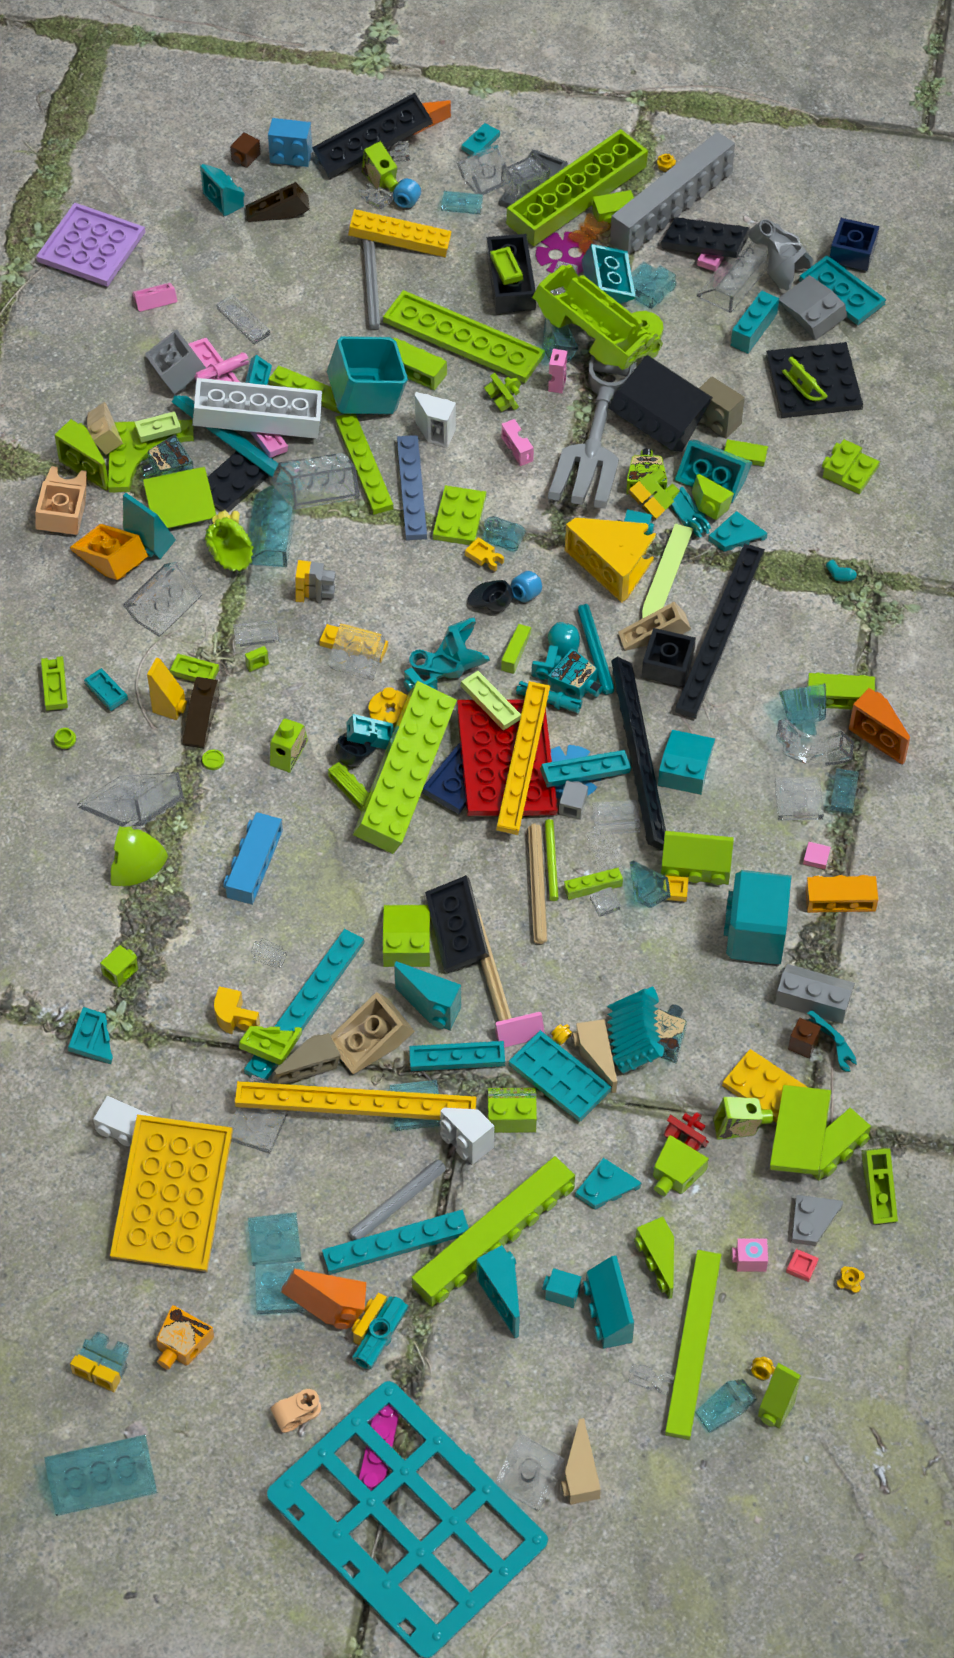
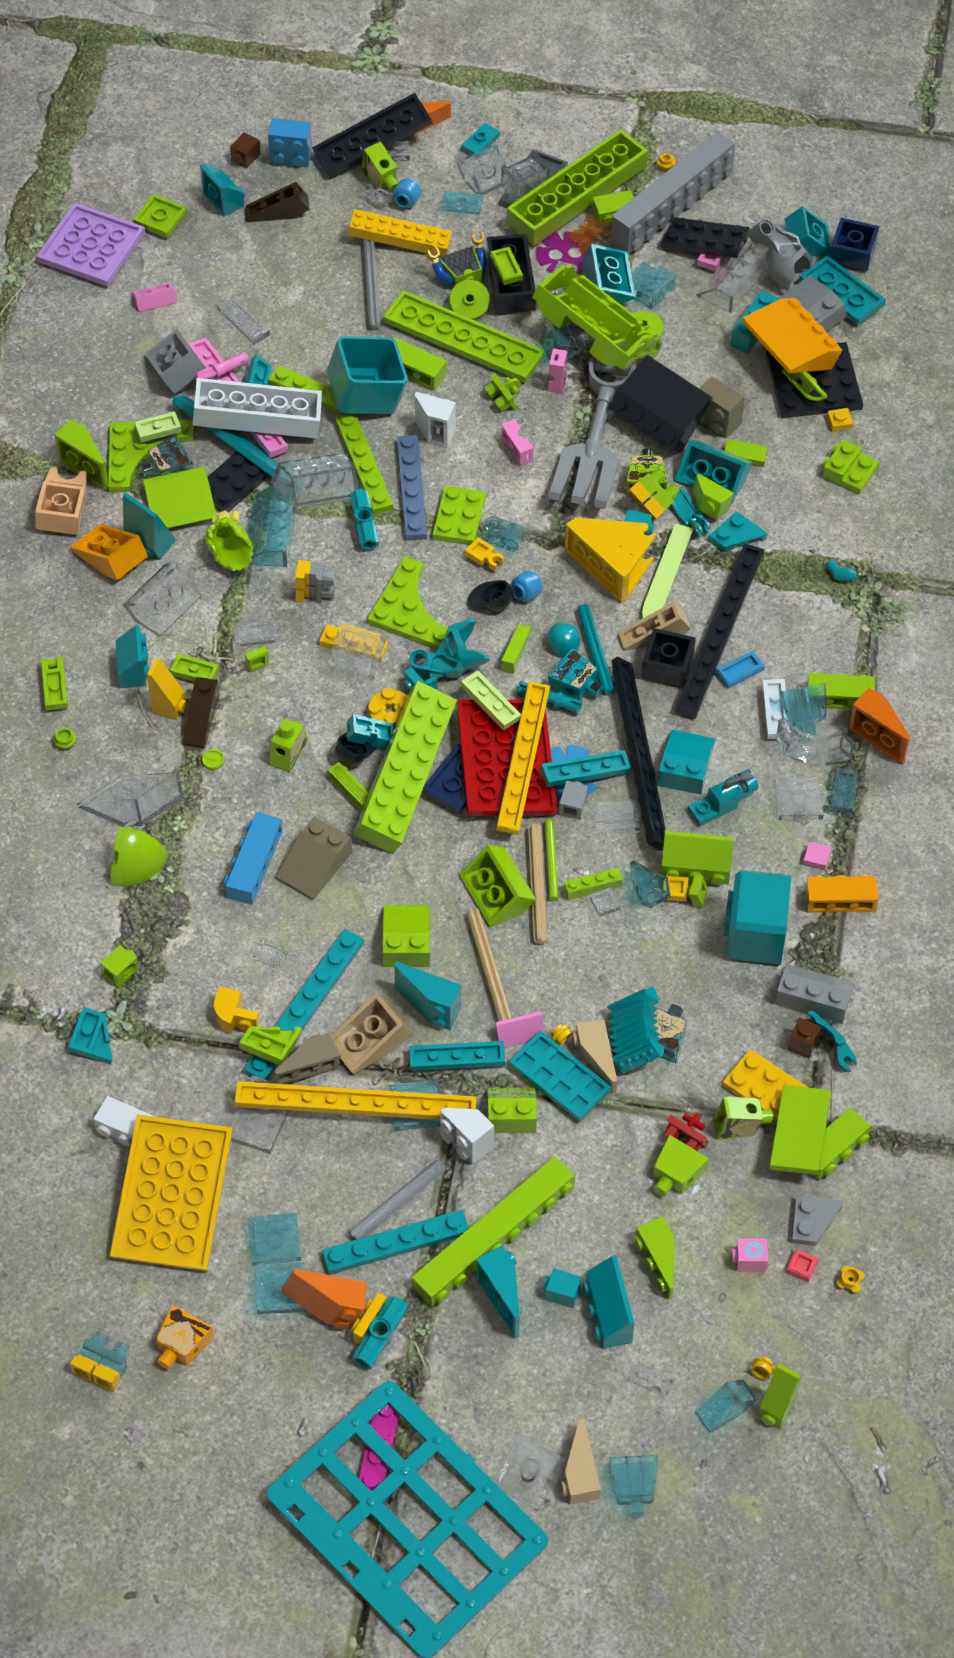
clear light blue slope [44,1435,157,1516] -> none
teal plate [84,668,128,711] -> none
tan slope [87,402,123,454] -> none
light nougat piece [271,1389,321,1433] -> none
black plate [425,875,490,973] -> none
teal bracket [531,645,562,680] -> none
teal wing [575,1157,642,1210] -> none
lime tile [665,1250,722,1440] -> none
lime slope [861,1148,898,1224] -> none
none -> teal slope [115,625,149,688]
none -> lime plate [133,194,188,239]
none -> dark tan slope [276,816,352,900]
none -> teal piece [350,489,379,551]
none -> lime plate [367,556,447,650]
none -> torso [425,232,487,288]
none -> lime plate [450,280,490,320]
none -> lime slope [459,845,536,927]
none -> clear light blue torso [608,1455,658,1517]
none -> teal plate [688,769,759,827]
none -> lime plate [688,876,708,908]
none -> dark azure tile [716,651,765,689]
none -> light orange slope [741,298,842,373]
none -> white plate [762,679,790,739]
none -> teal slope [784,206,832,257]
none -> yellow plate [827,408,853,432]

